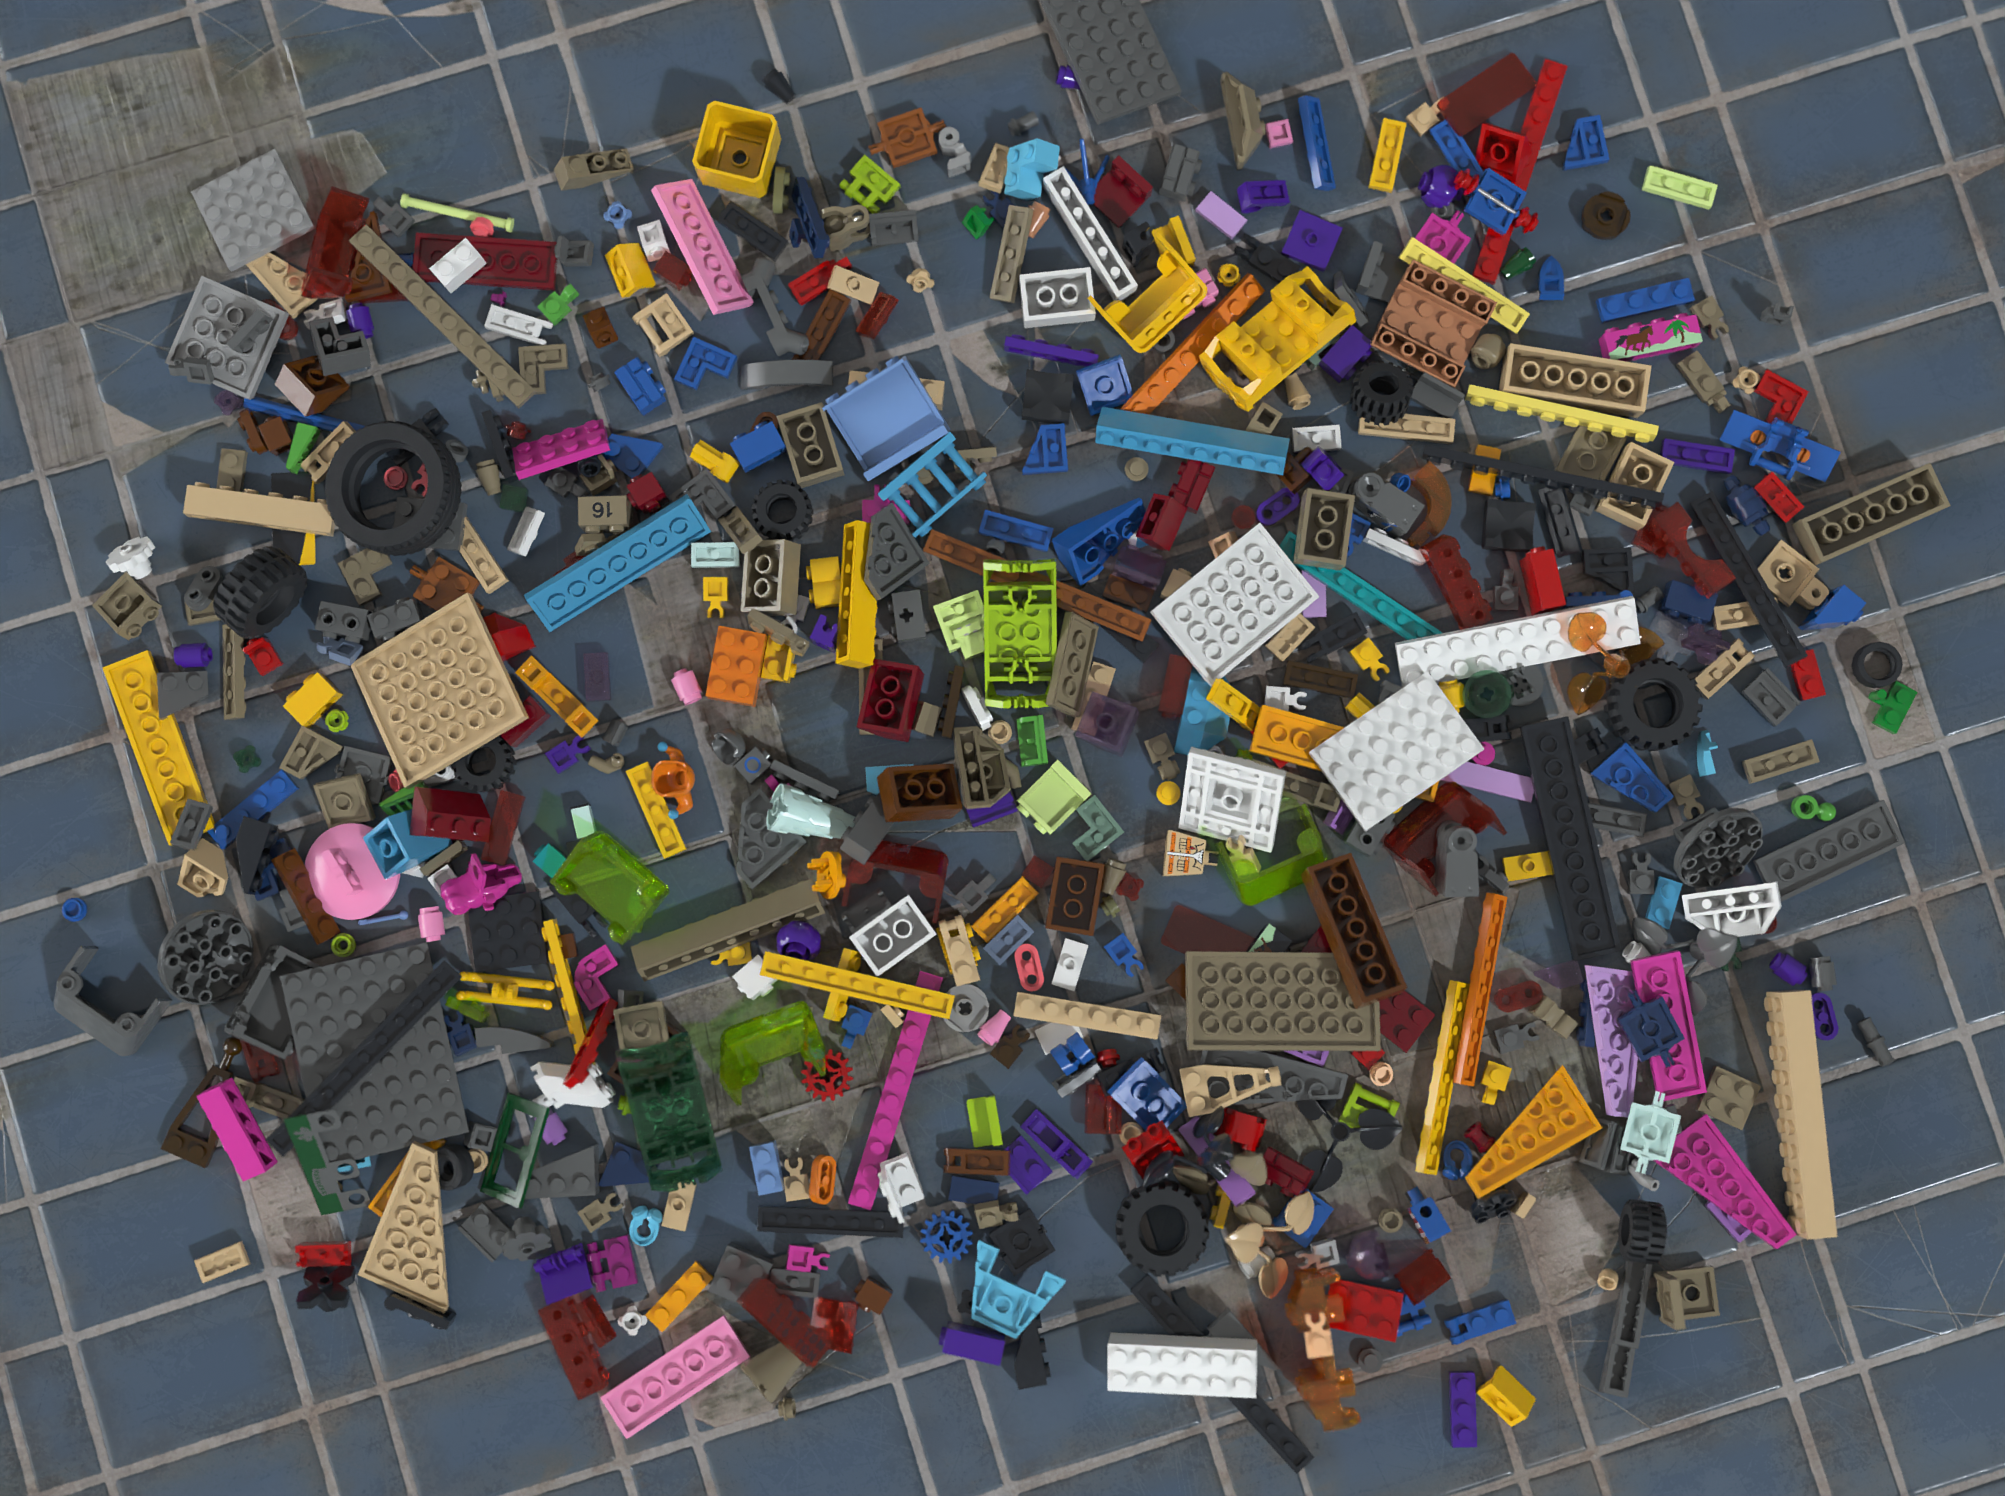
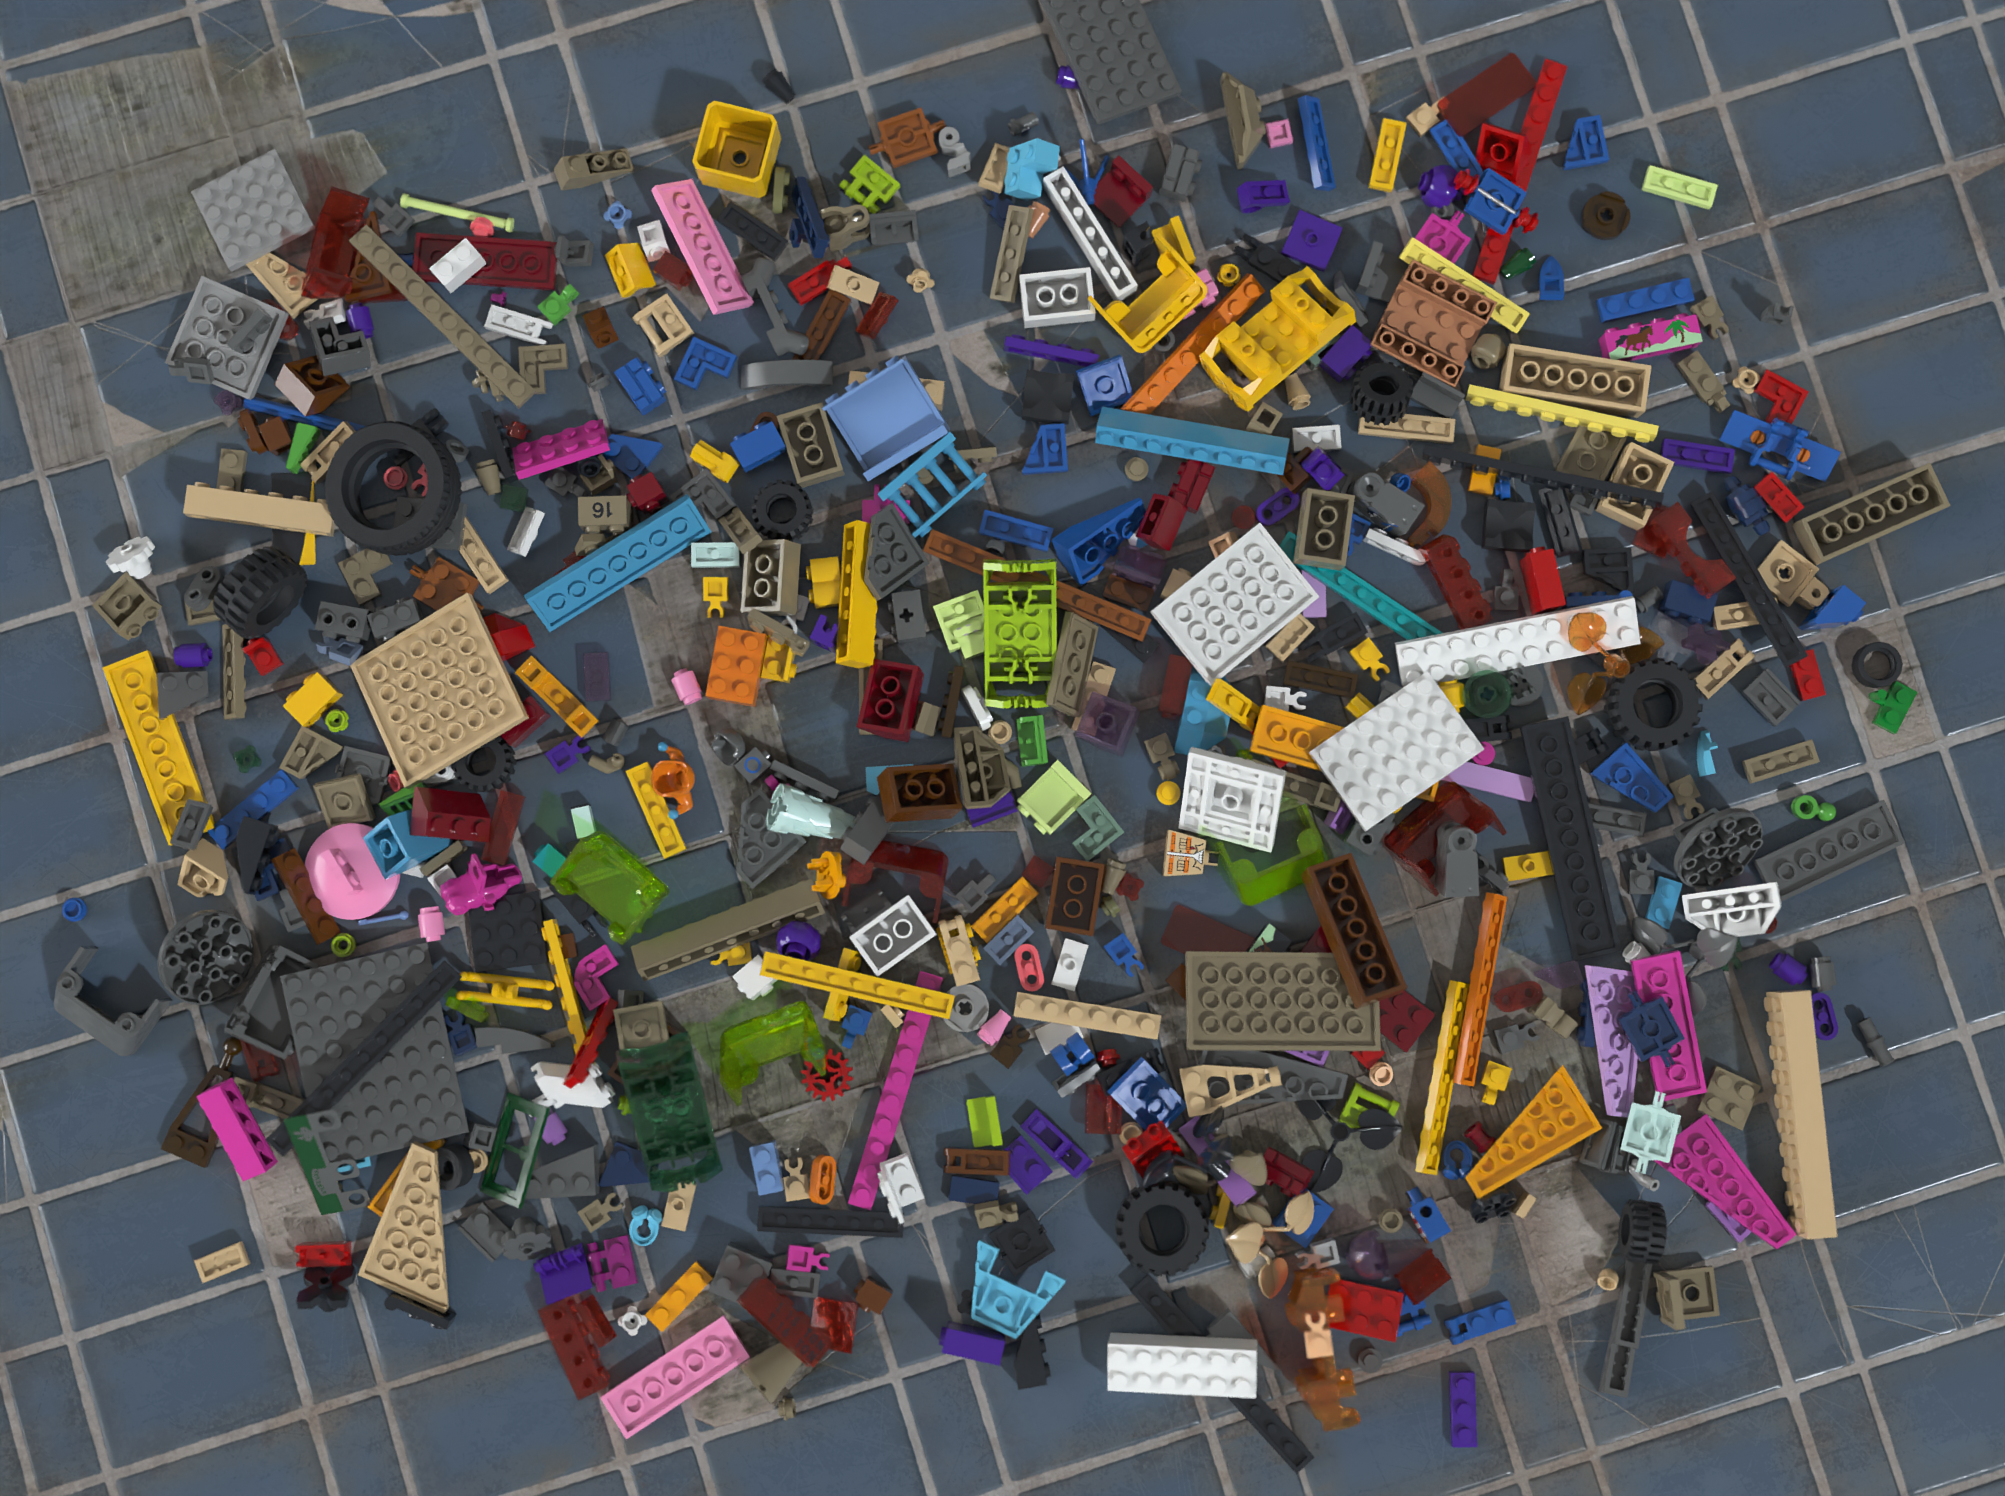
blue gear [920,1209,973,1264] -> none
green tile [962,205,994,240] -> none
lavender tile [1196,191,1247,240] -> none
red cylinder [1213,1107,1267,1152] -> none
tan plate [1226,835,1261,876] -> none
yellow panel [1476,1365,1536,1427] -> none

